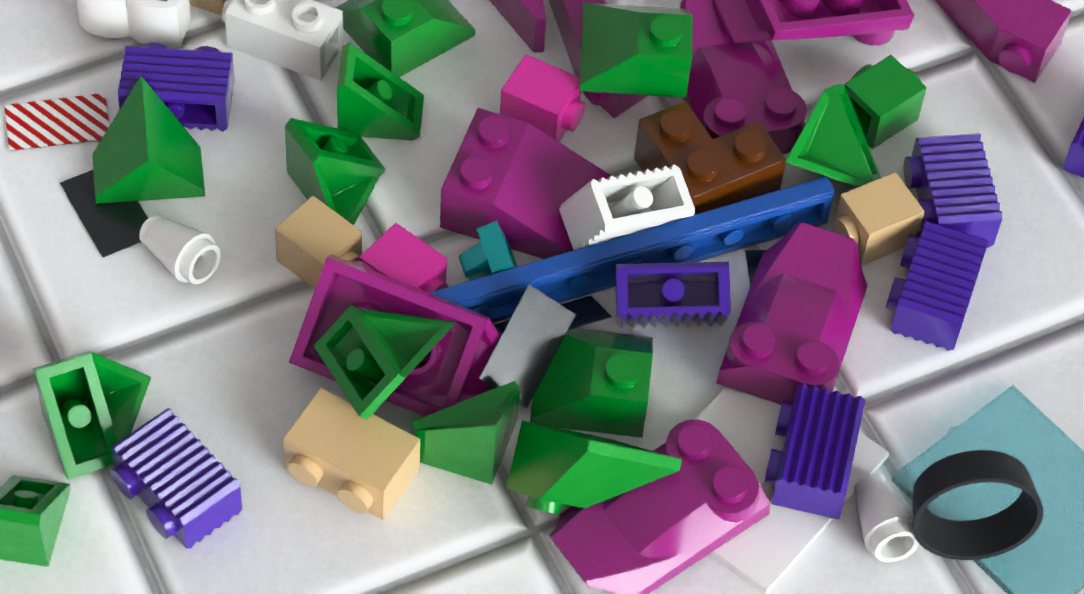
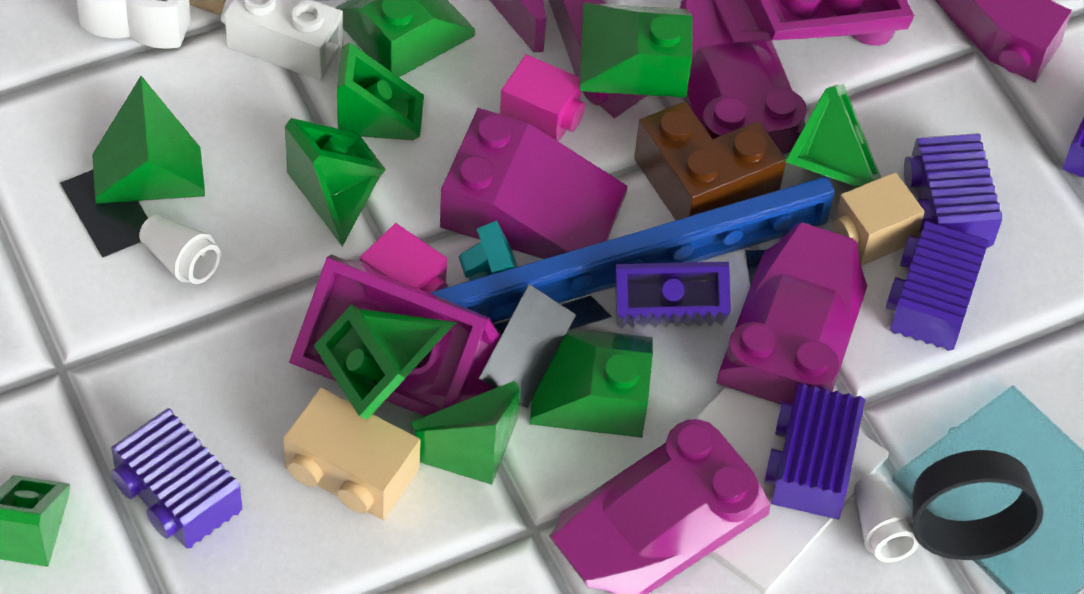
sticker [4,93,110,151] -> none
green slope [33,351,151,480] -> none
dark purple brick [118,43,235,132] -> none
tan brick [275,196,362,289] -> none
green slope [506,420,682,514] -> none
white brick [559,165,695,250] -> none
green brick [844,55,927,149] -> none

